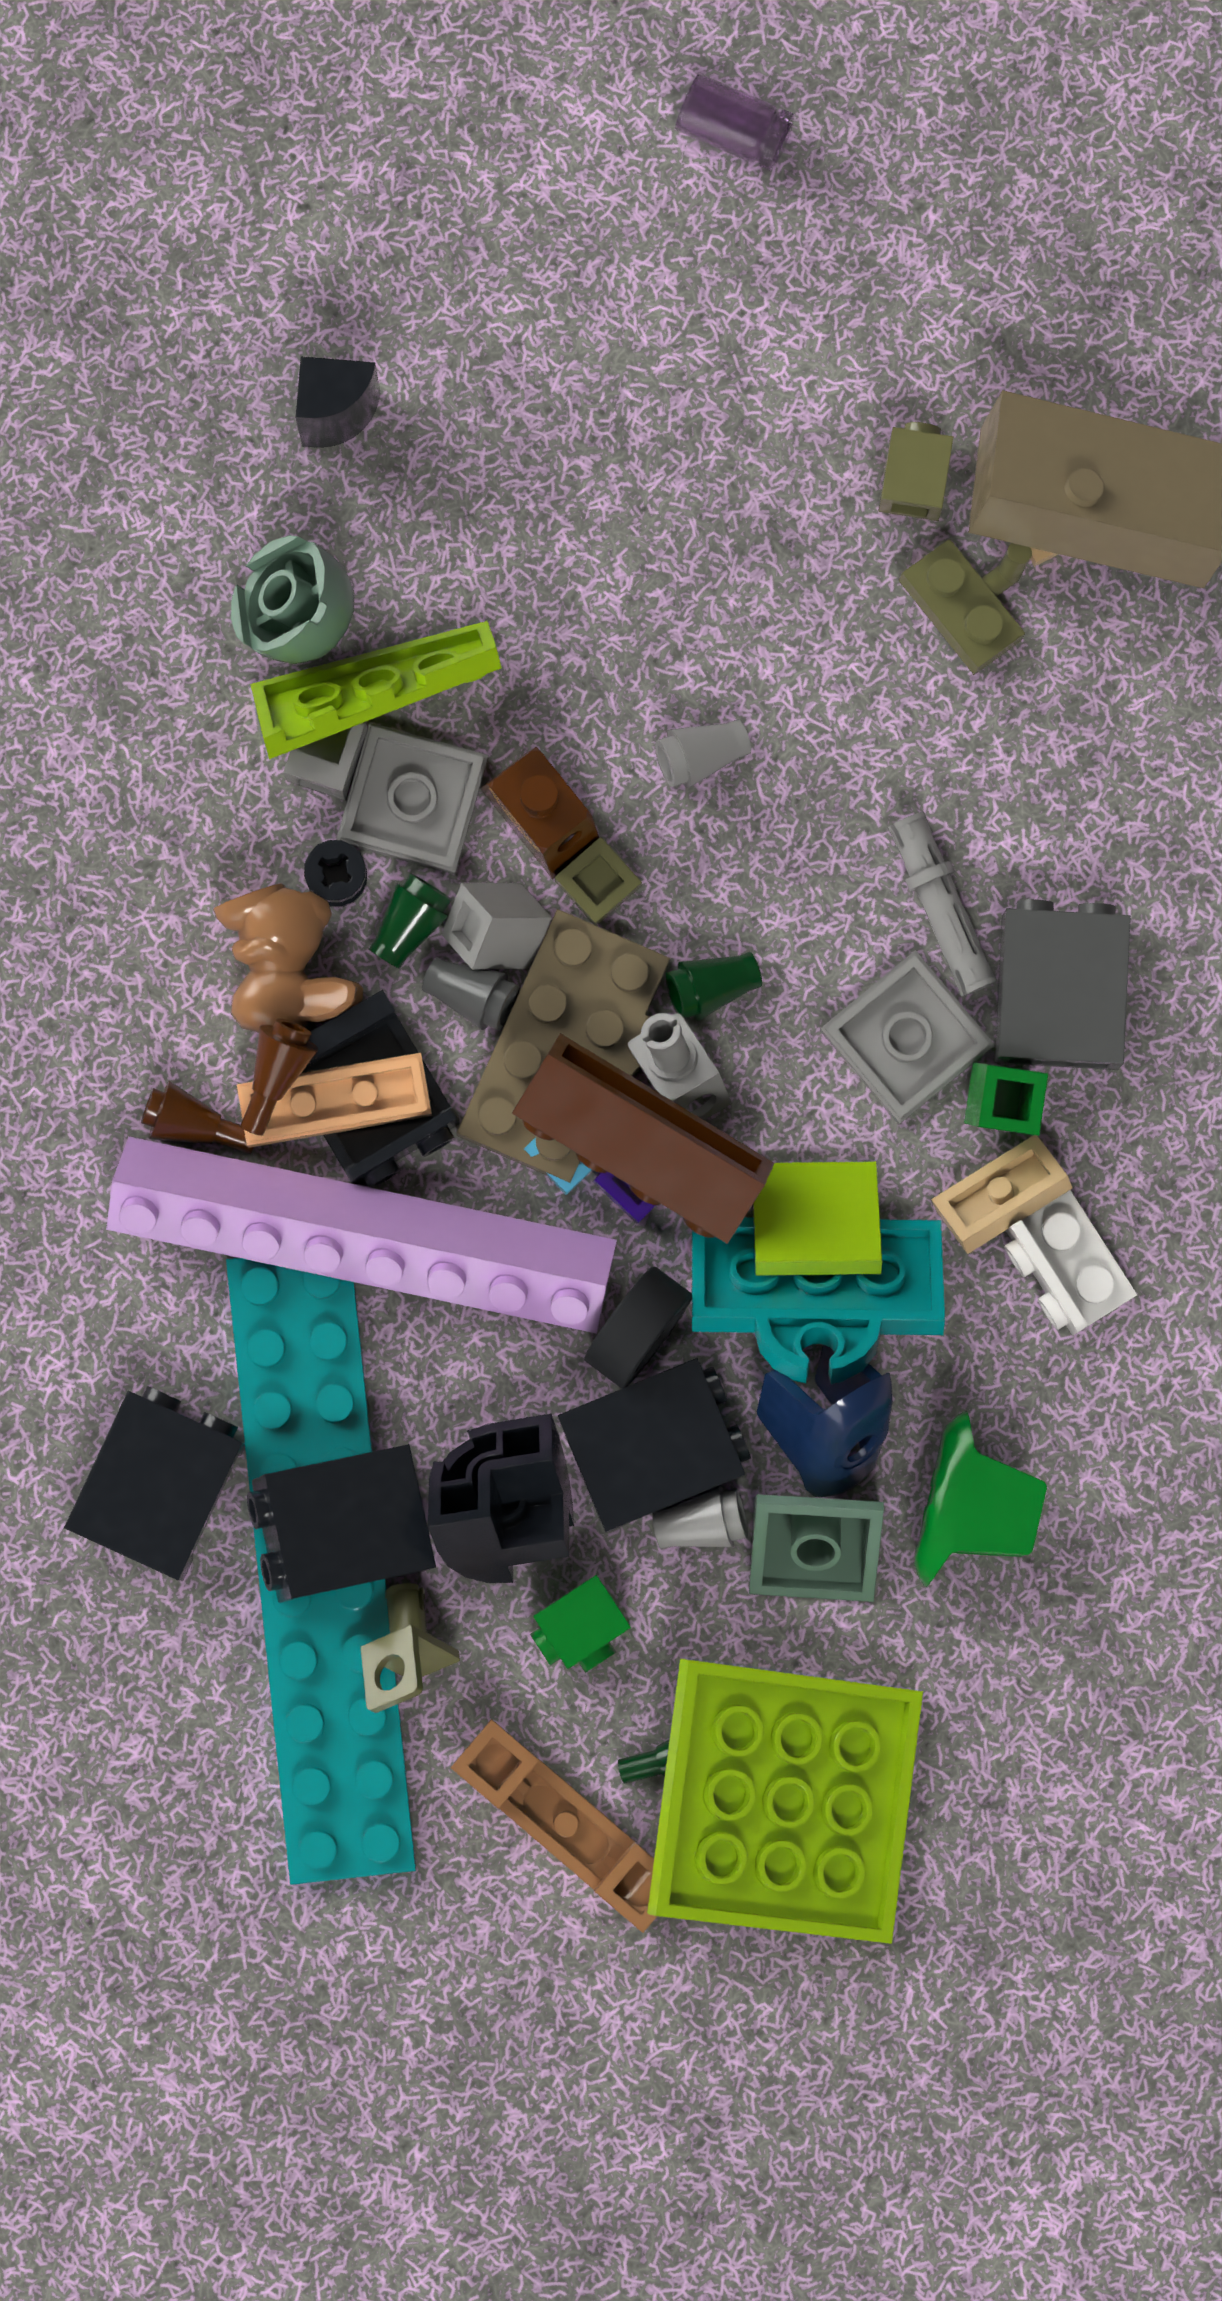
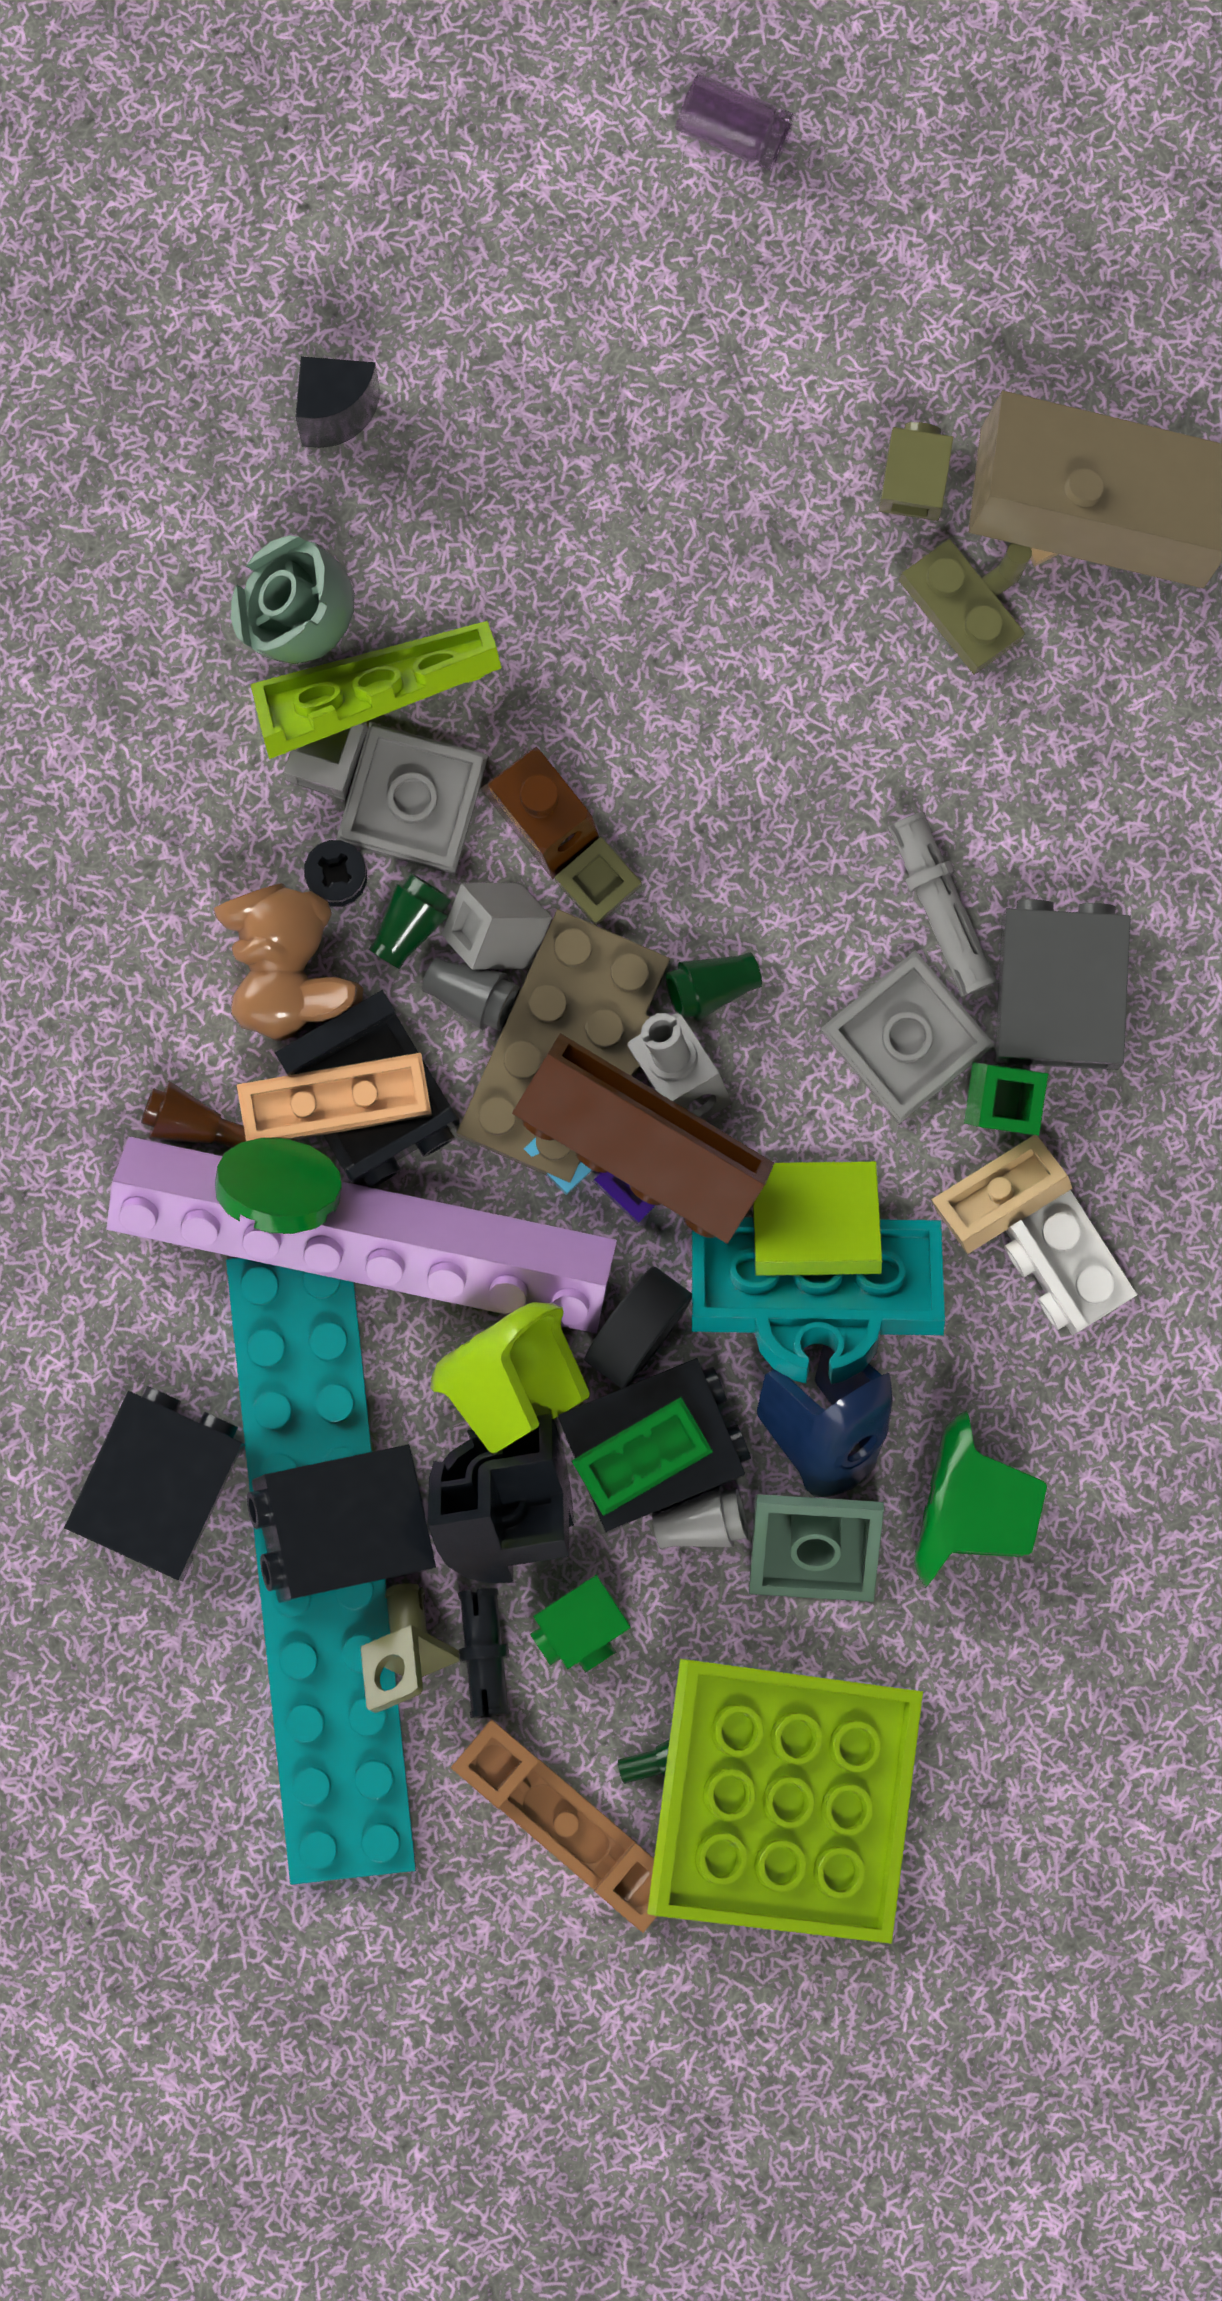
reddish brown cone [240,1019,318,1136] -> none
light grey cone [655,719,751,788] -> none
none -> green tile [215,1138,342,1234]
none -> lime piece [430,1302,590,1454]
none -> black pin [458,1588,510,1718]
none -> green plate [571,1397,713,1516]

